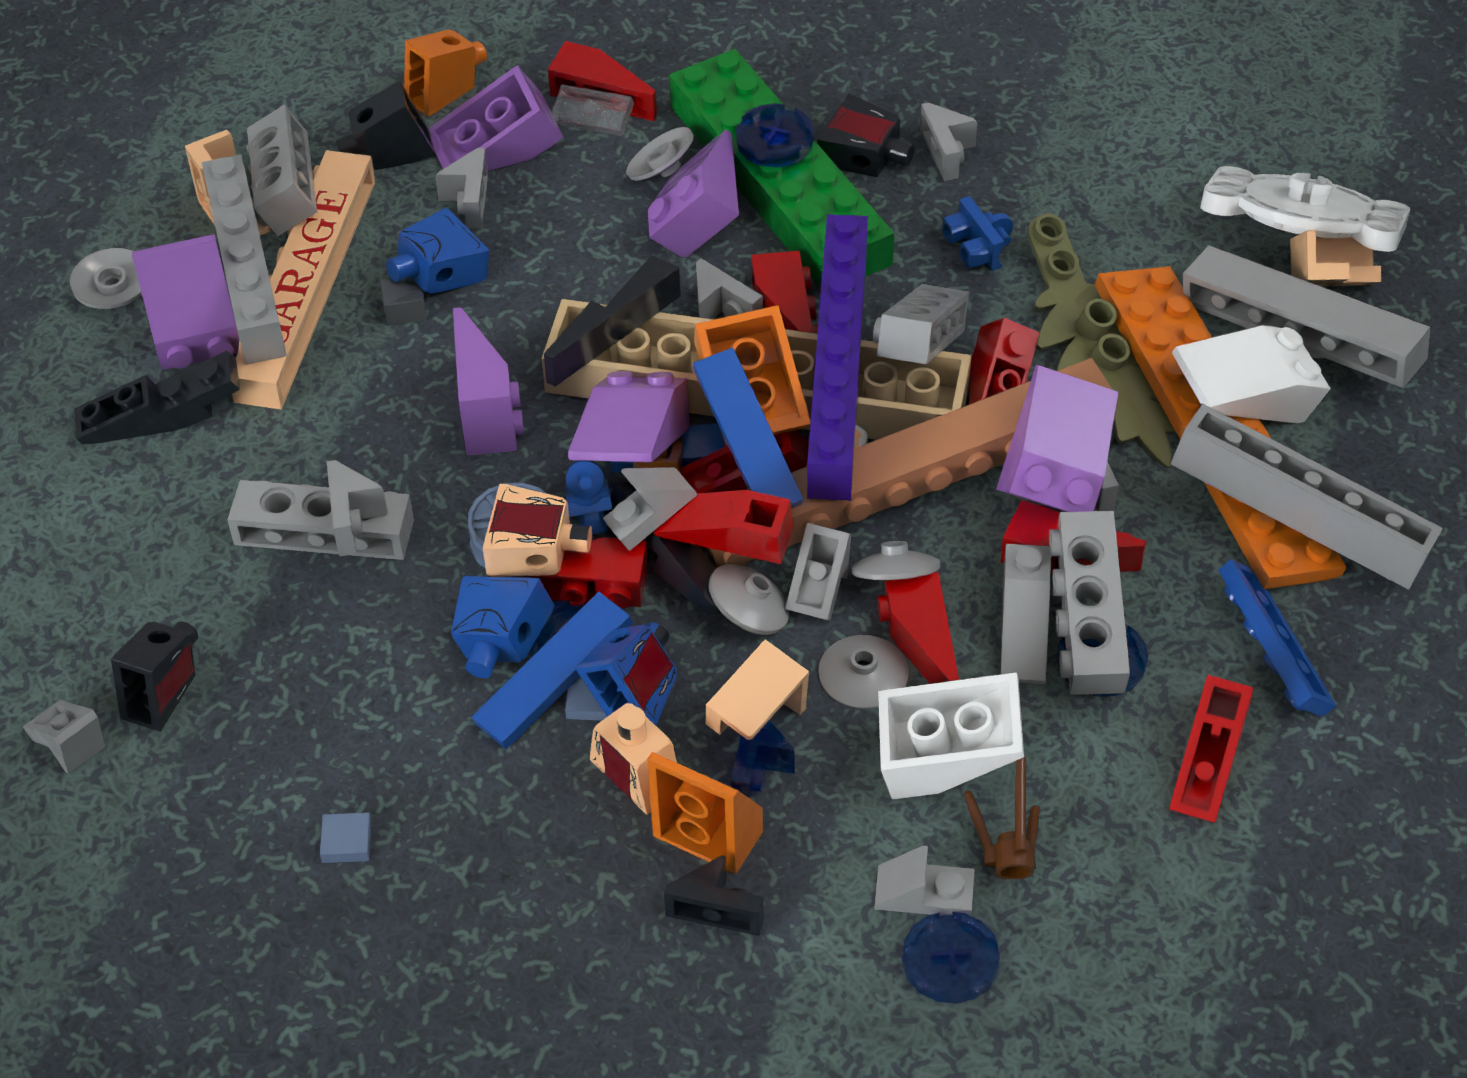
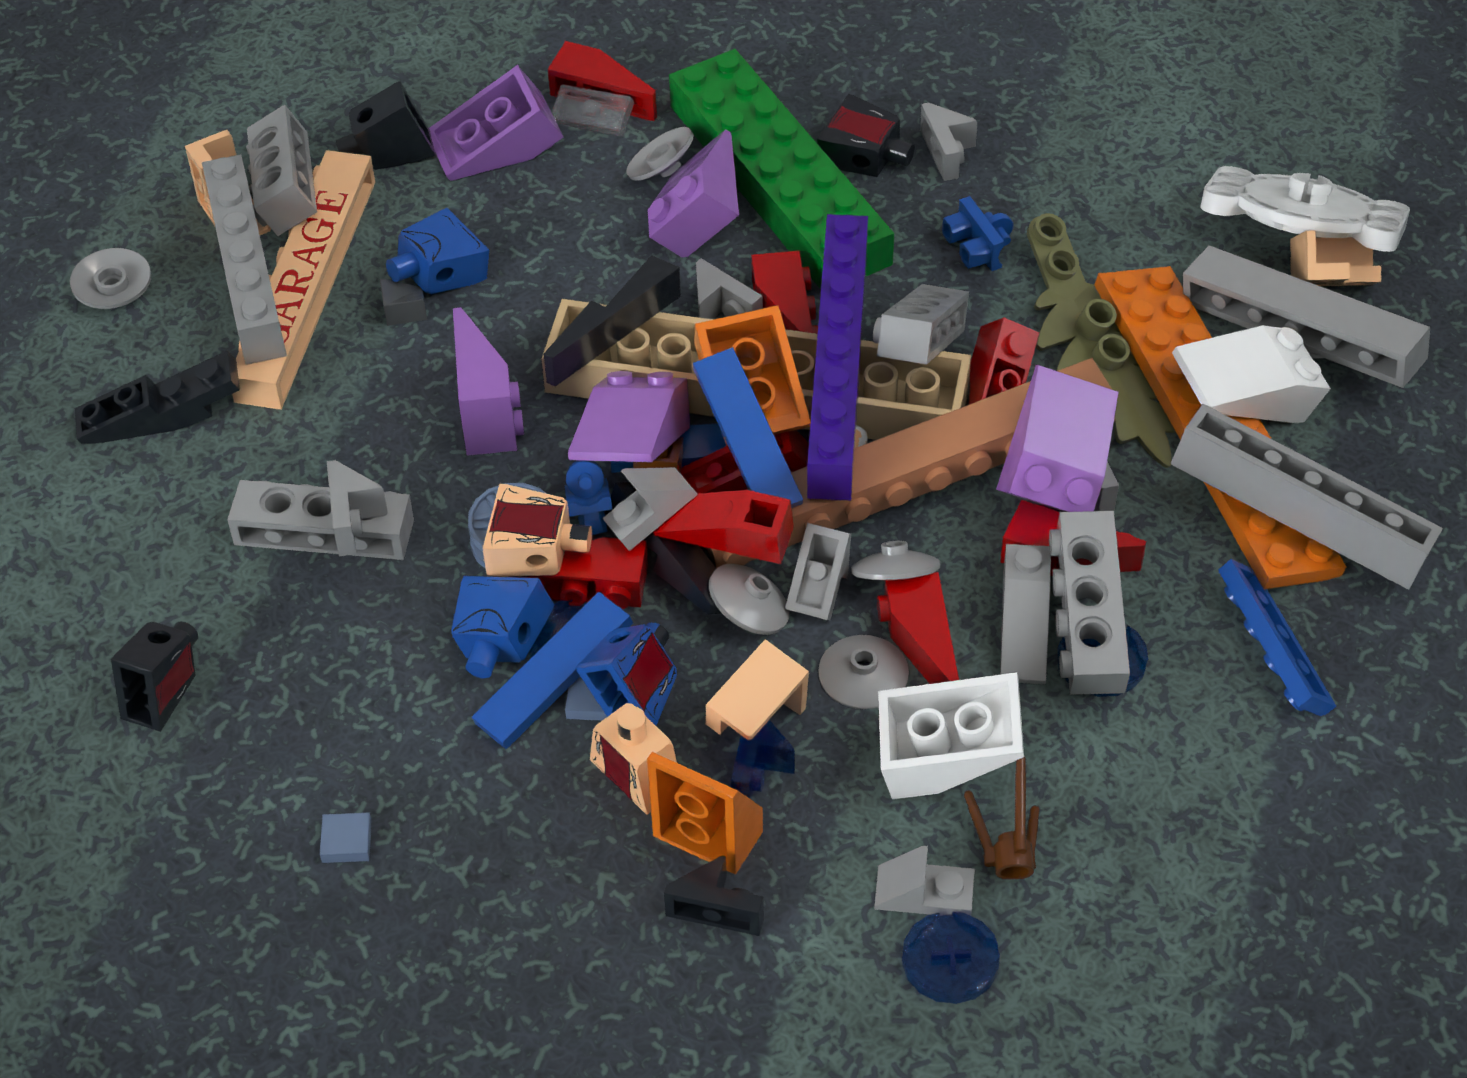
light grey slope [23,700,105,774] -> none
medium lavender slope [131,234,240,370] -> none
orange torso [404,29,487,117] -> none
light grey slope [435,148,488,229] -> none
clear blue tile [736,103,814,168] -> none
red slope [1169,674,1253,823] -> none

